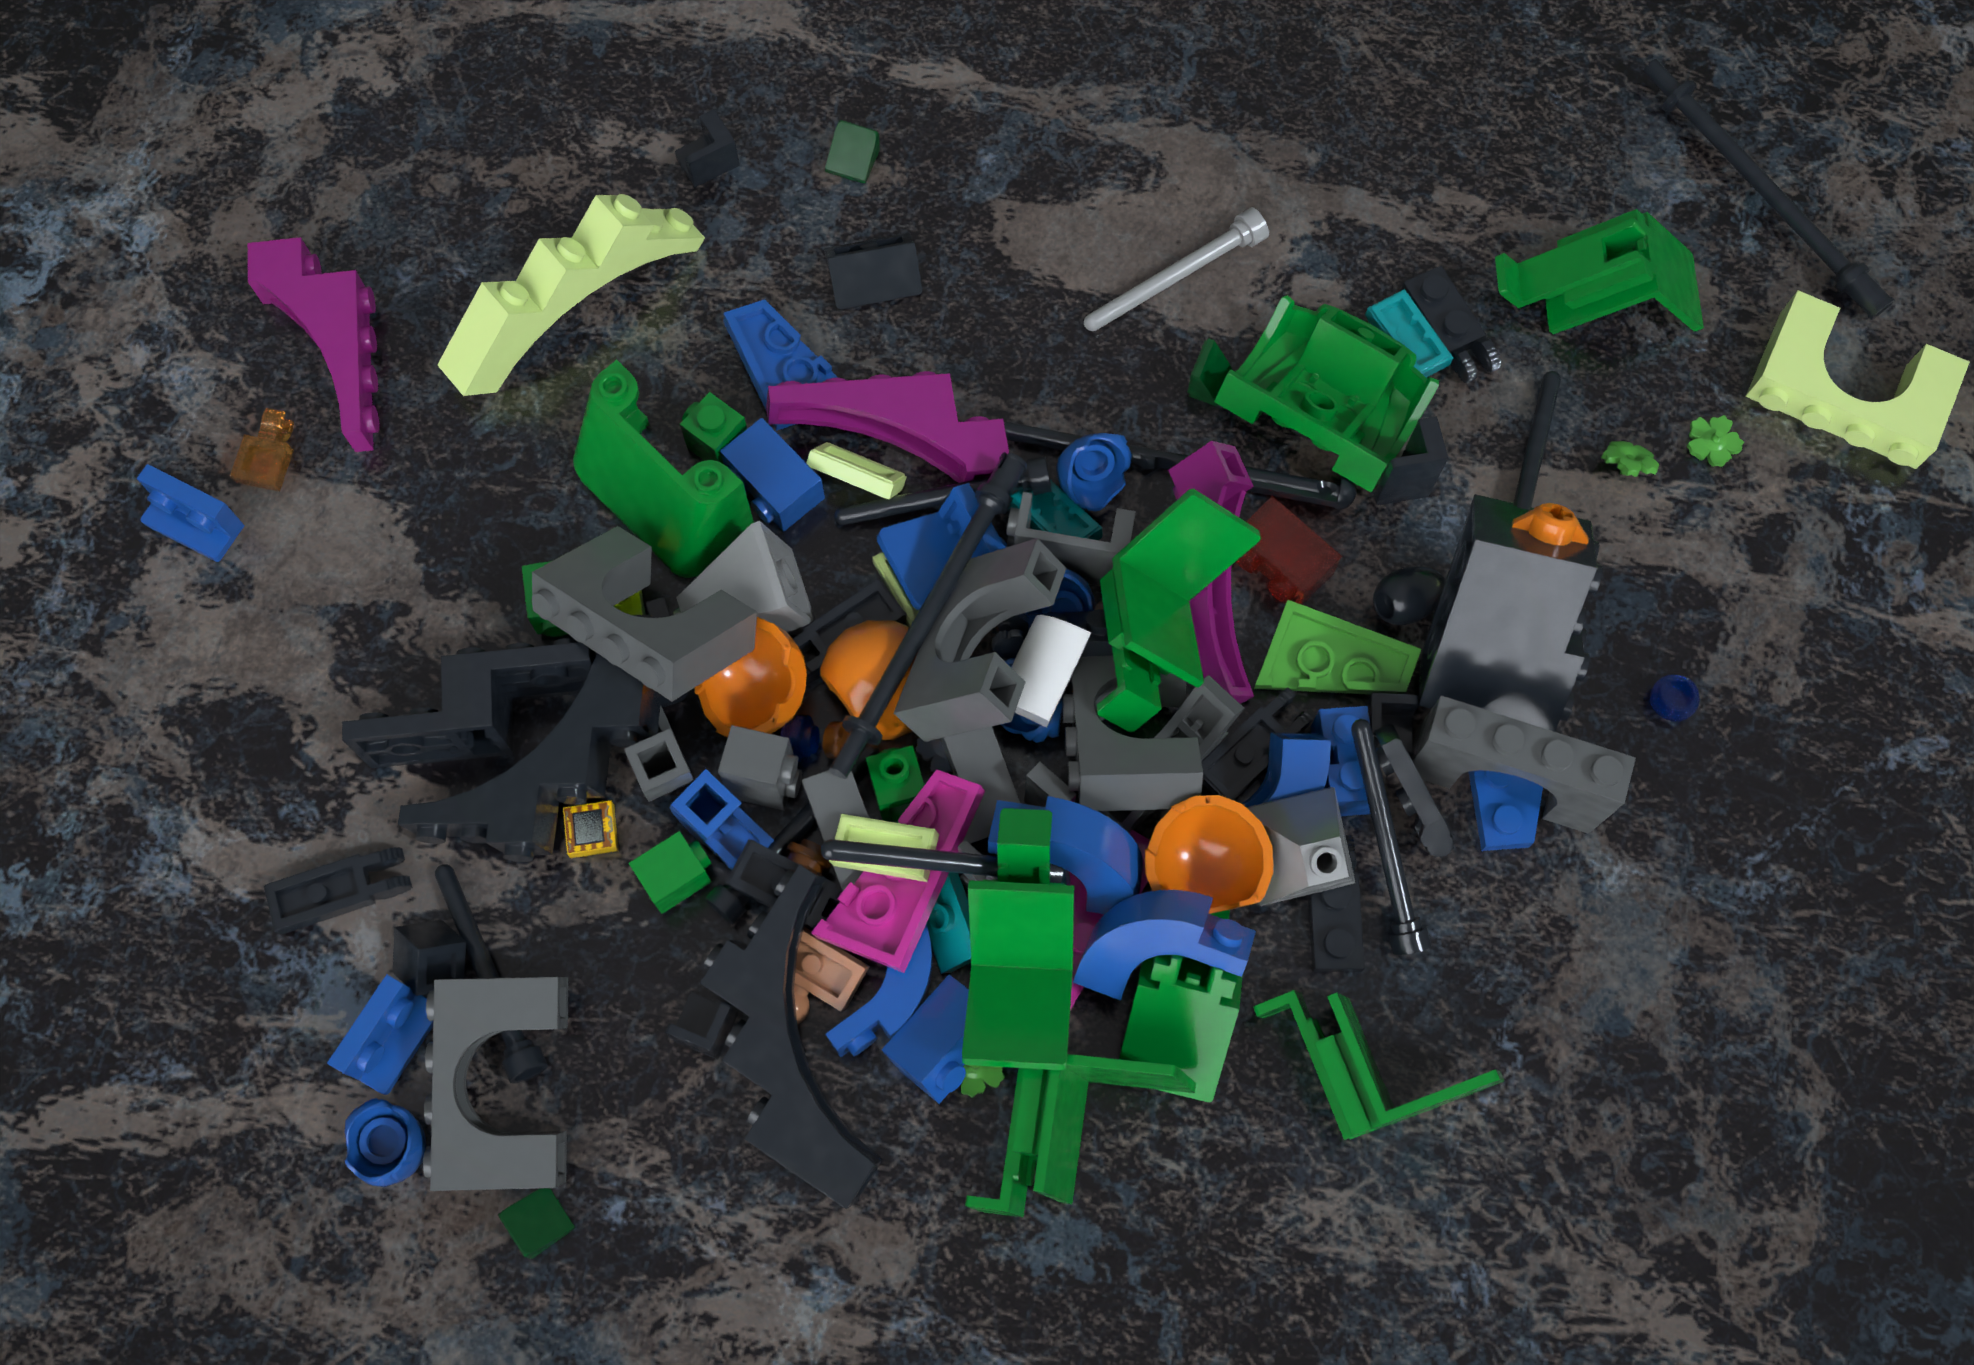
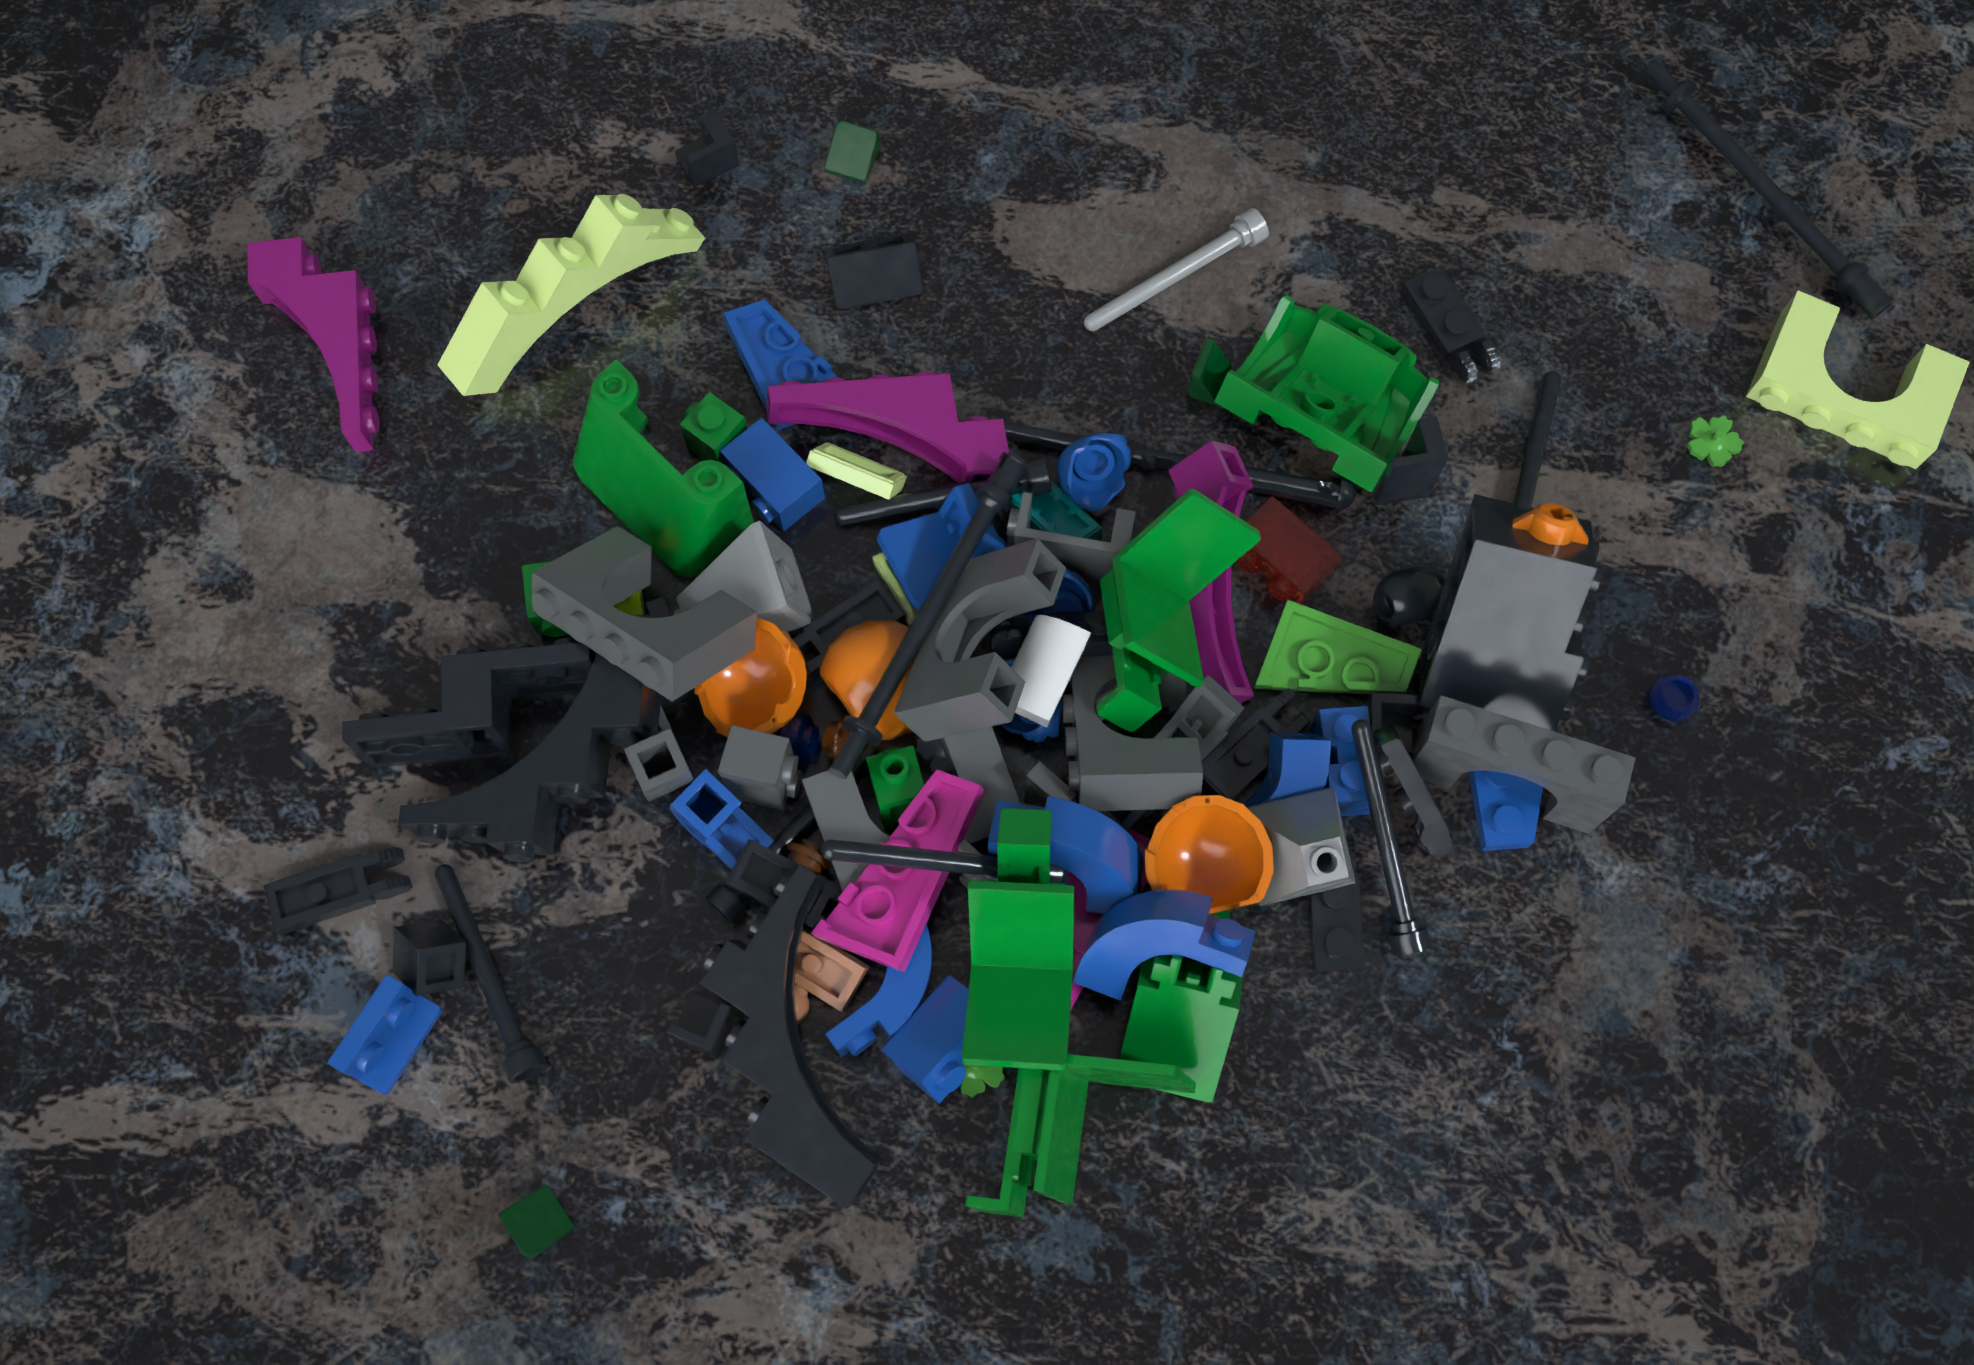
blue bracket [137,464,245,562] -> none
clear orange plate [230,408,294,492] -> none
blue hair [344,1098,427,1187] -> none
dark grey arch [423,977,568,1191] -> none
tile [563,801,619,858] -> none
green brick [629,831,712,914] -> none
yellowish green tile [829,814,939,882] -> none
teal plate [926,872,971,974] -> none
green piece [1253,990,1504,1140] -> none
teal plate [1365,289,1453,377] -> none
green piece [1495,209,1704,335] -> none
bright green plant [1602,441,1659,477] -> none

